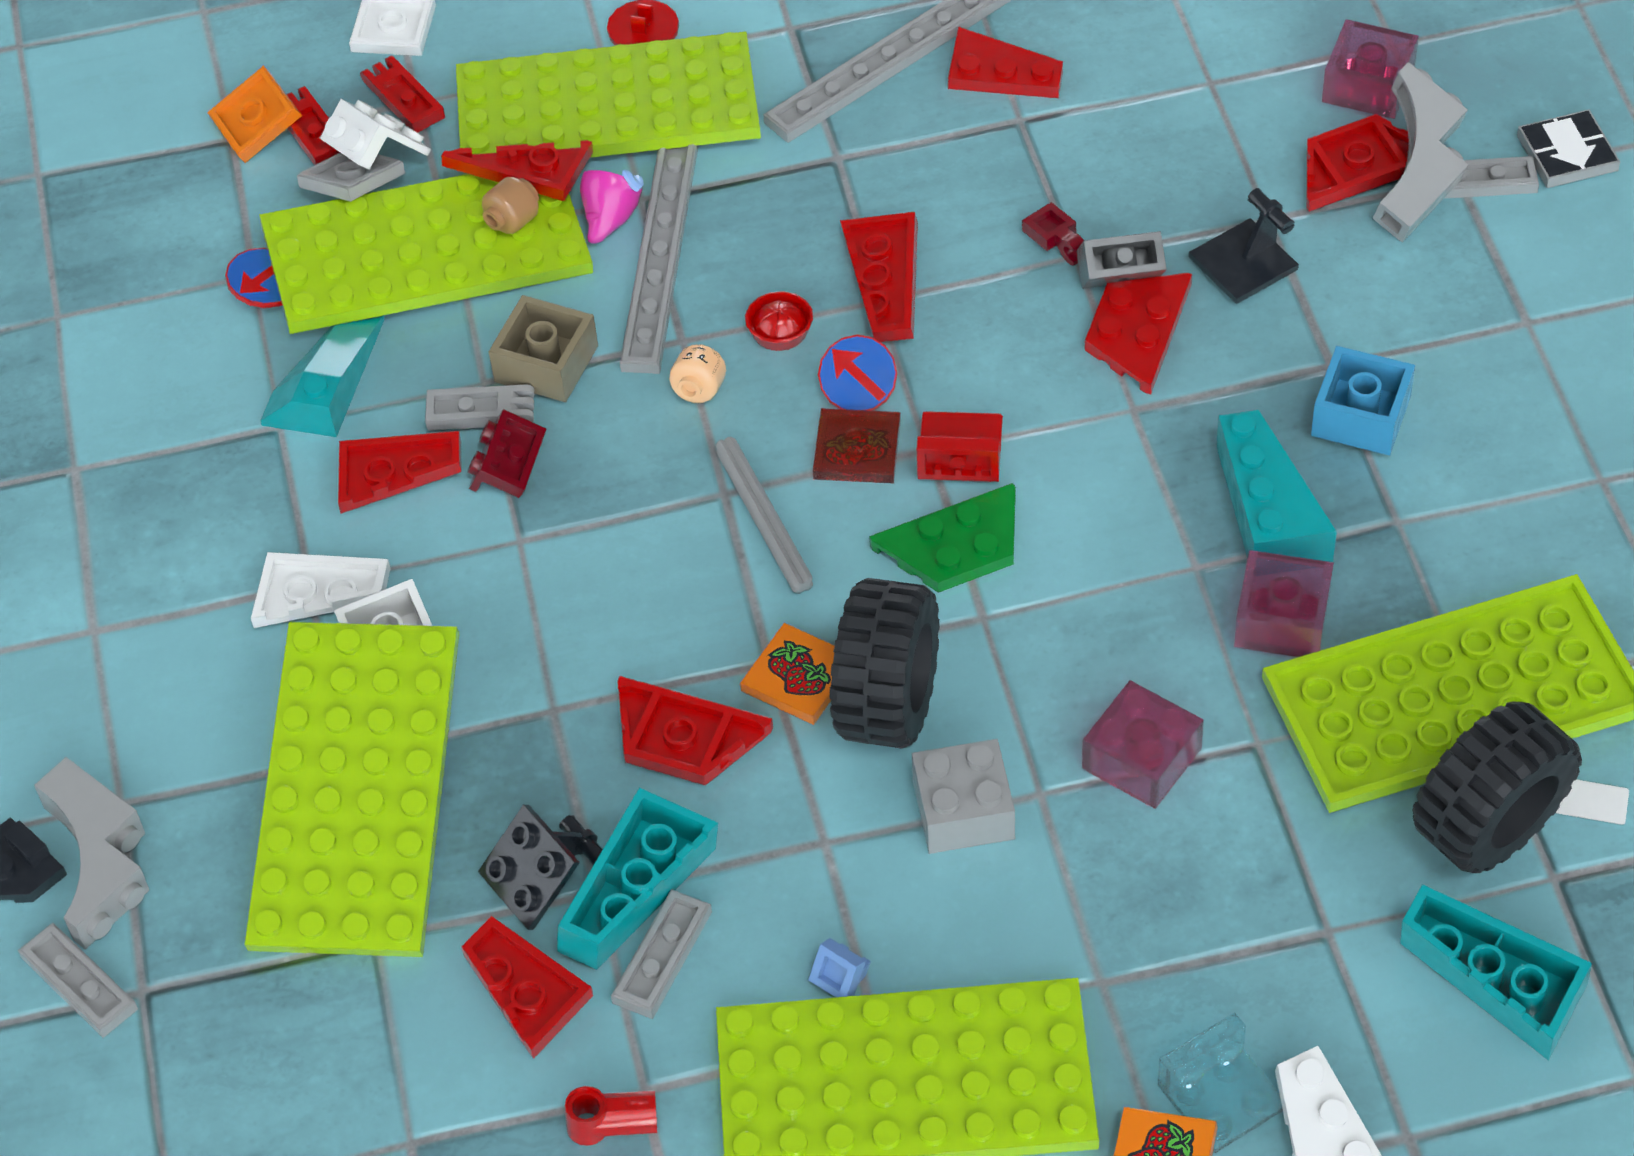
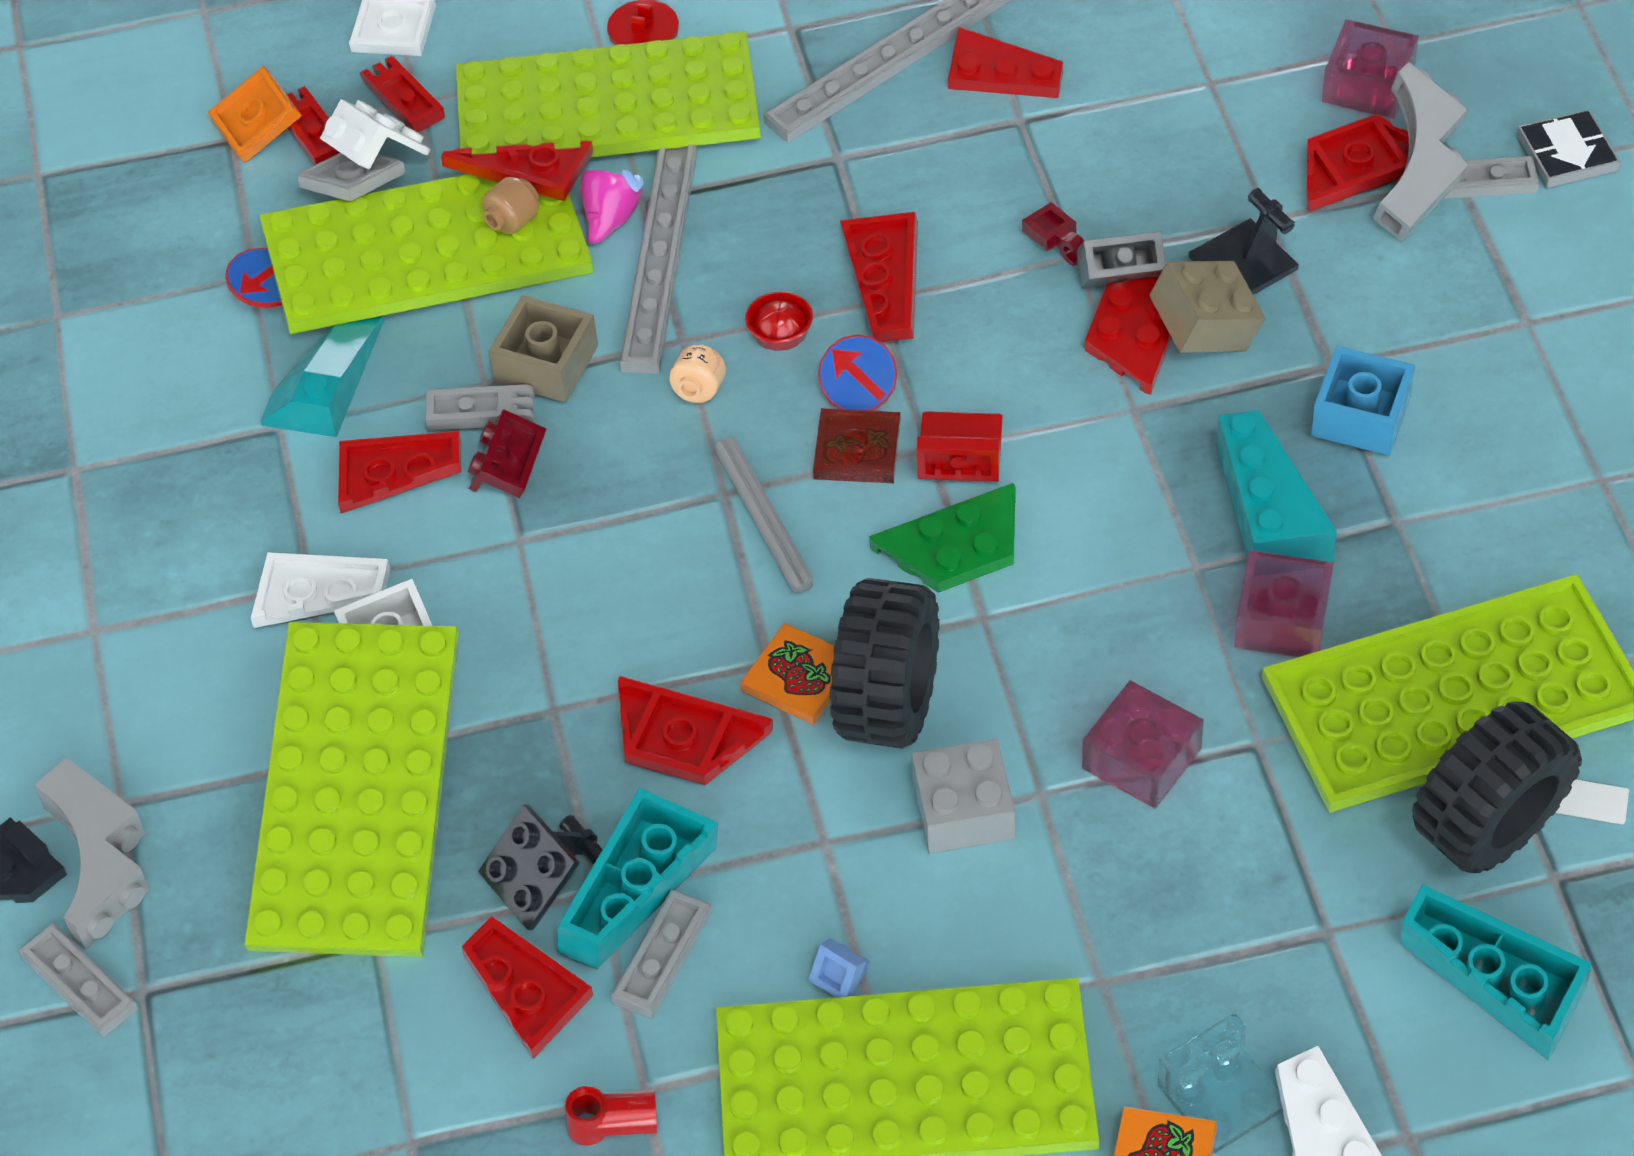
none -> dark tan brick [1149,261,1266,353]

